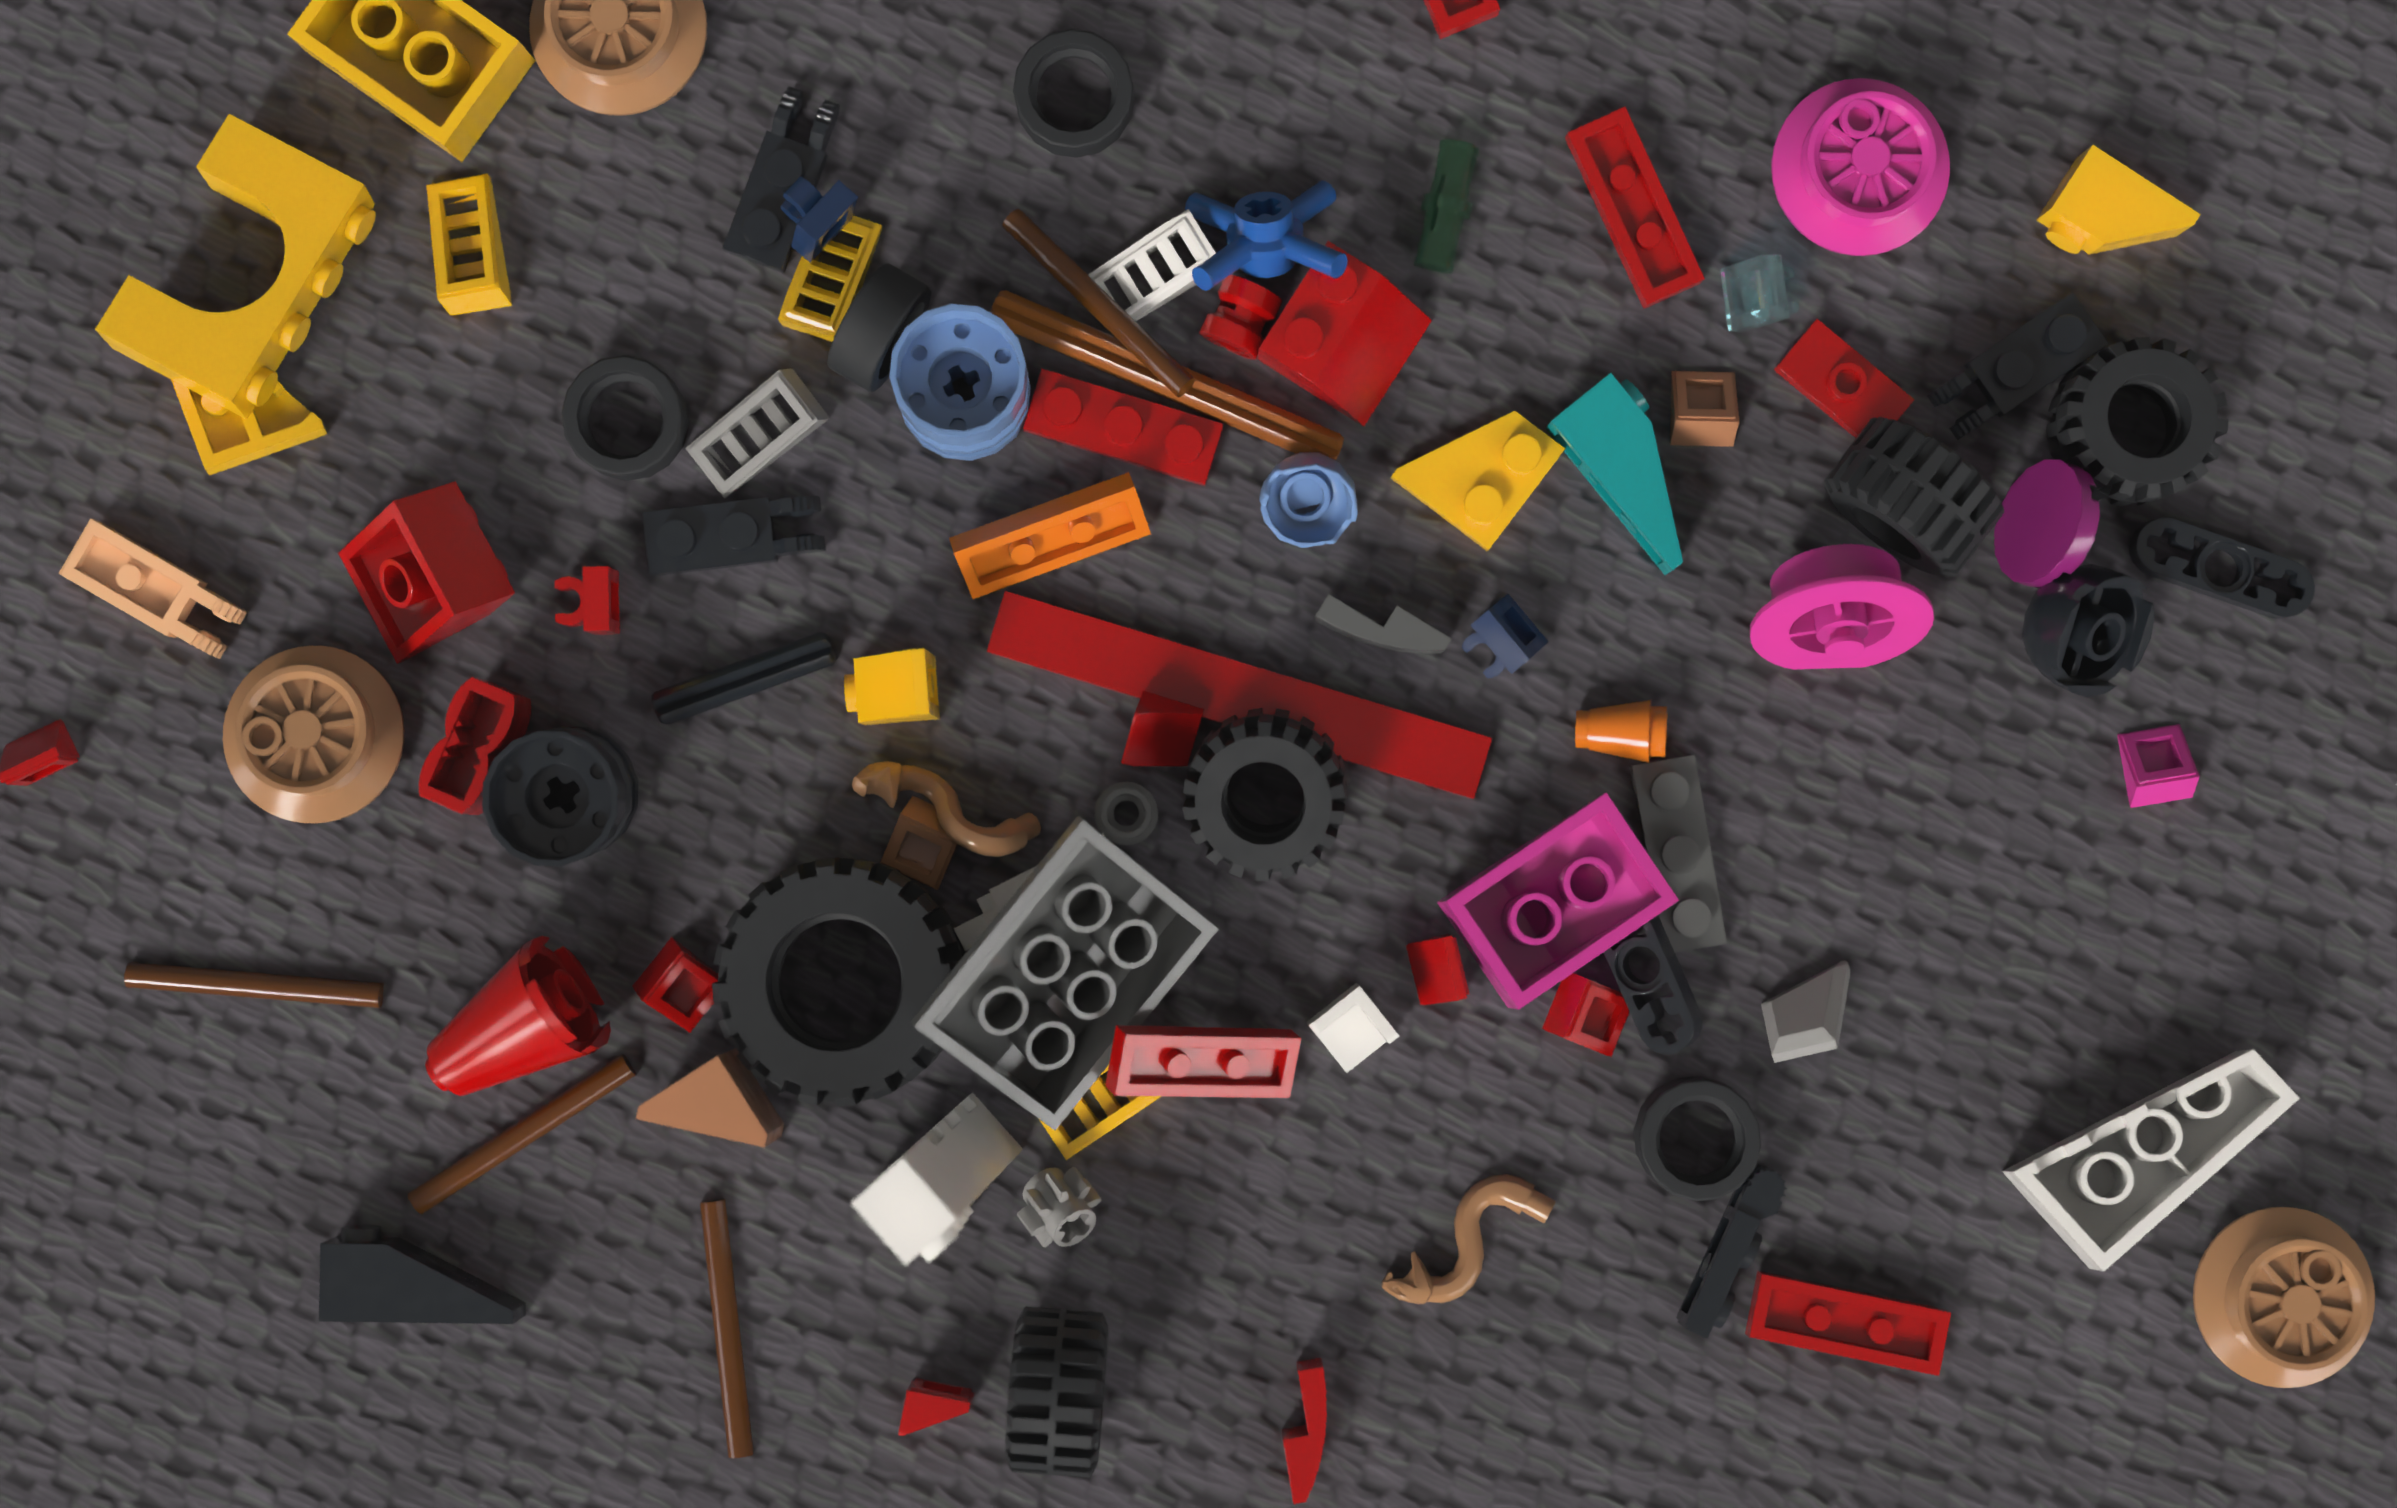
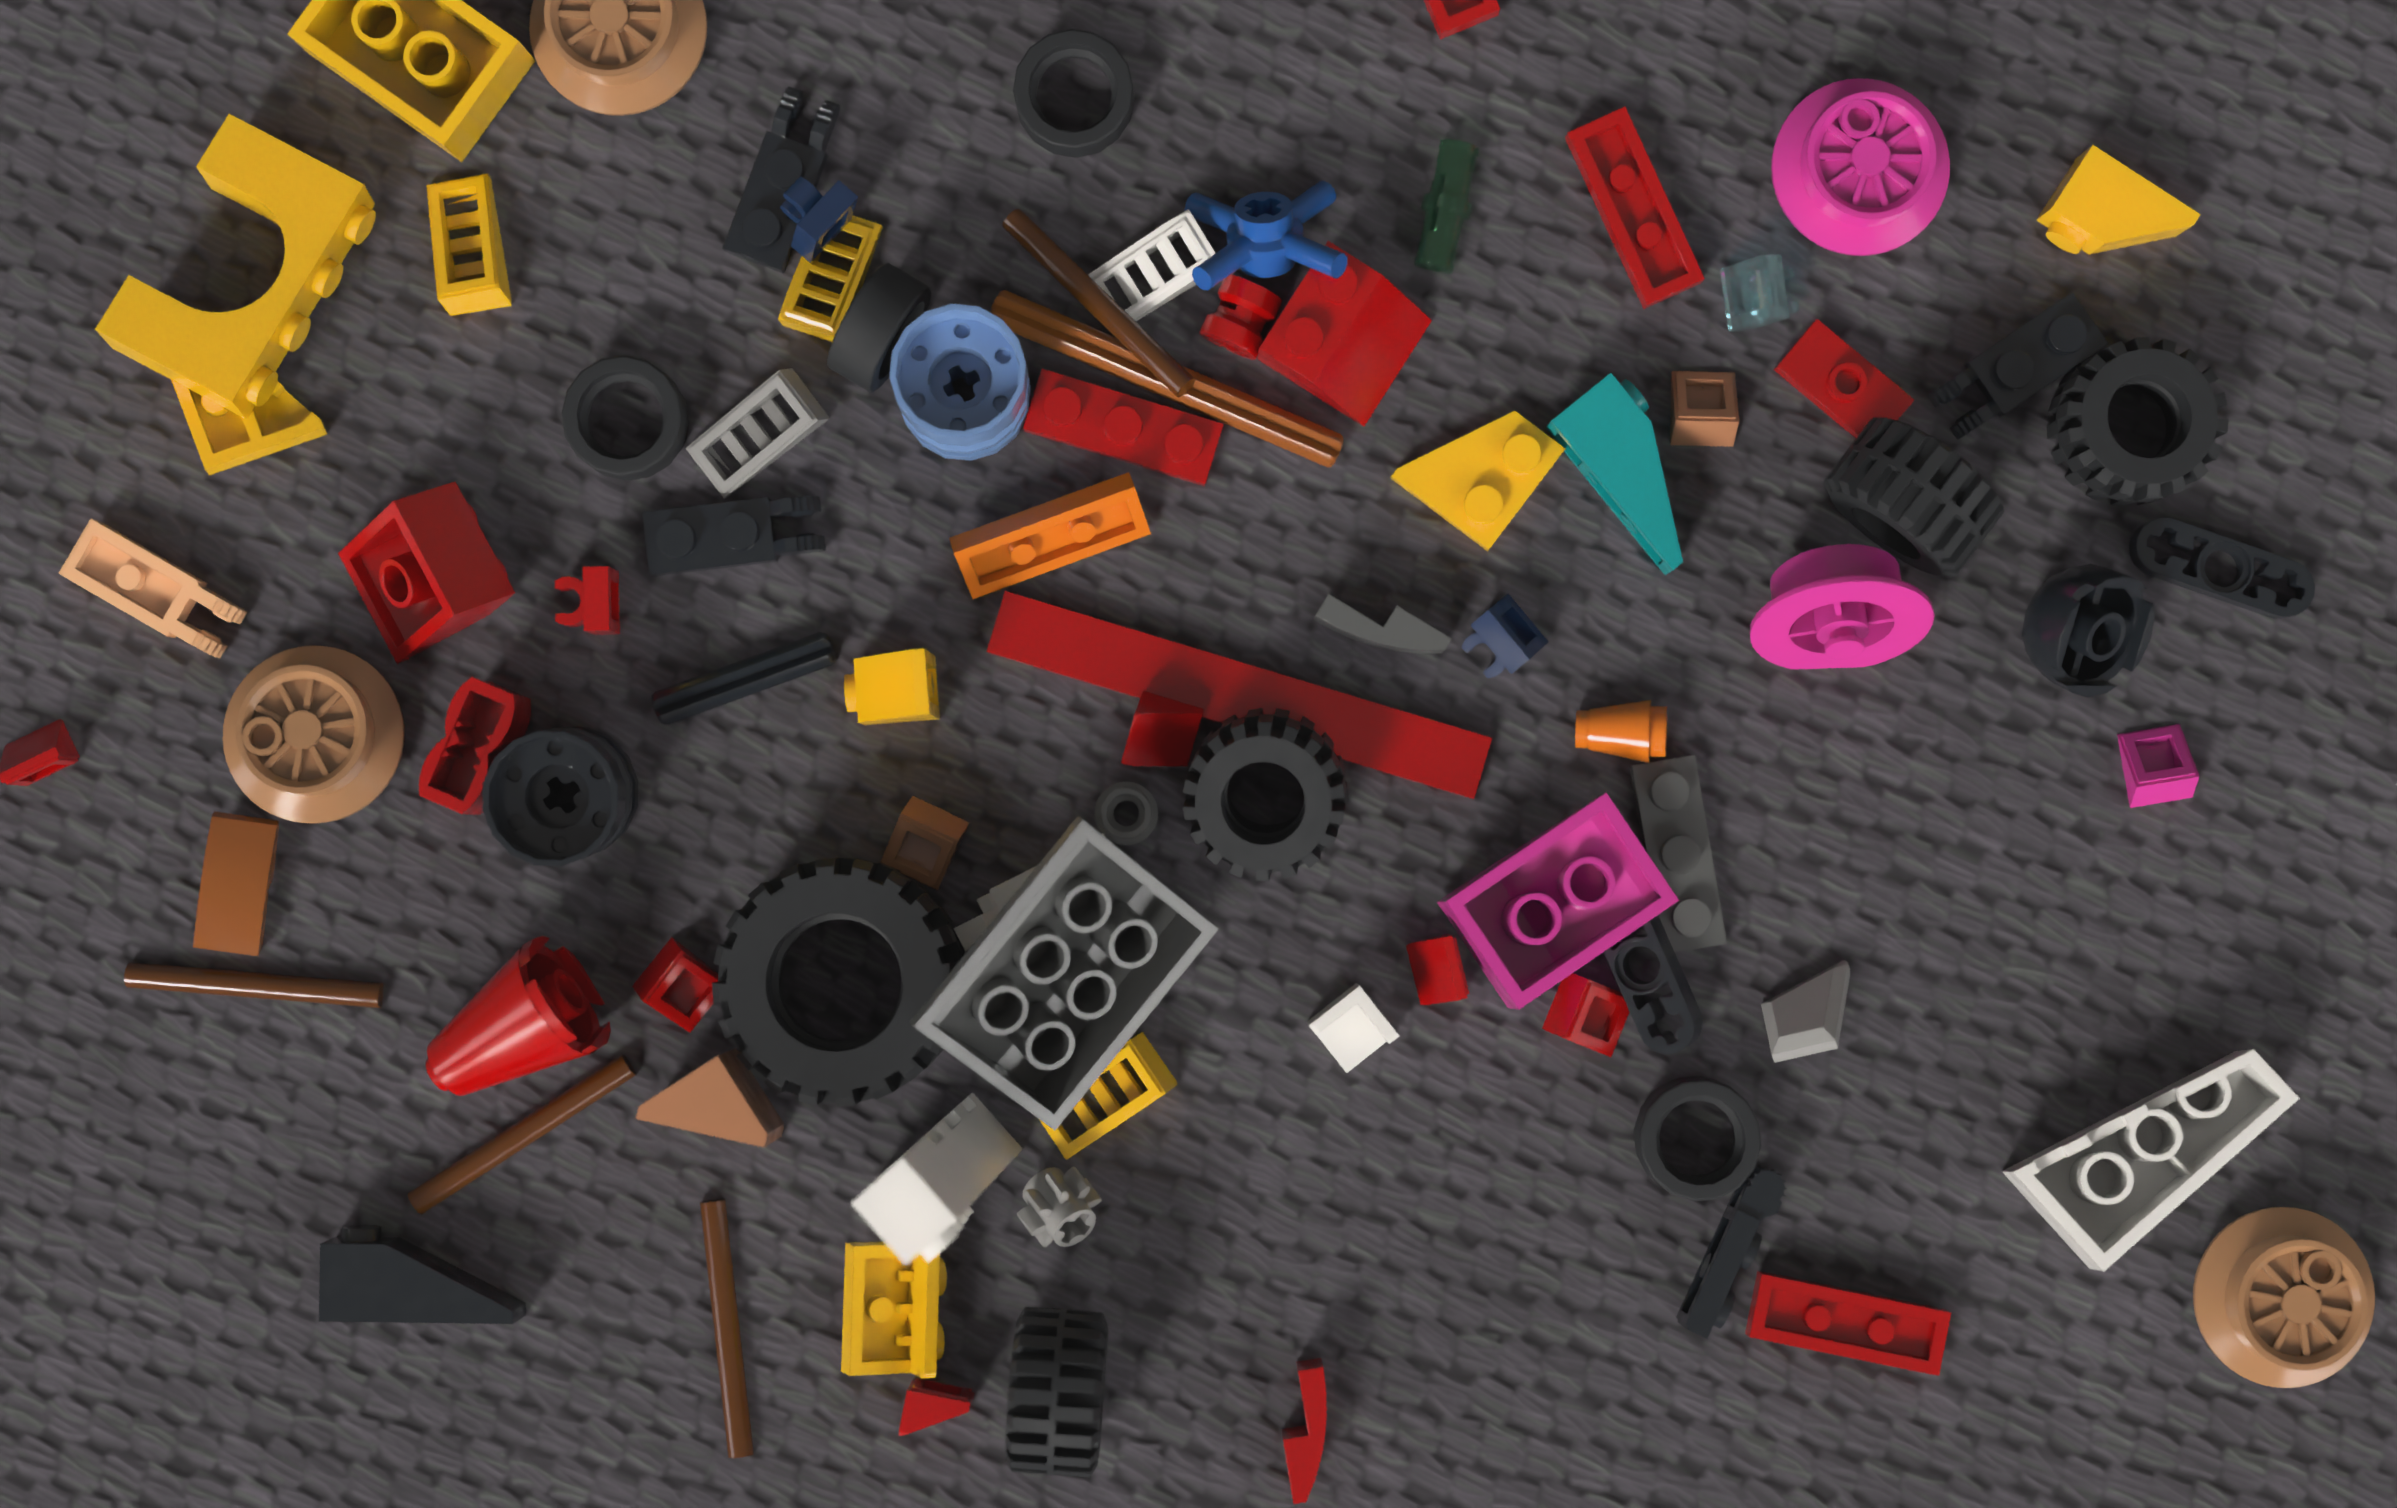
medium nougat animal [852,761,1041,857] -> none
plate [1105,1025,1302,1098] -> none
medium blue hair [1259,452,1358,548] -> none
medium nougat animal [1382,1174,1556,1304] -> none
magenta tile [1994,459,2100,588] -> none
none -> dark orange slope [193,811,279,956]
none -> yellow bracket [841,1242,947,1378]

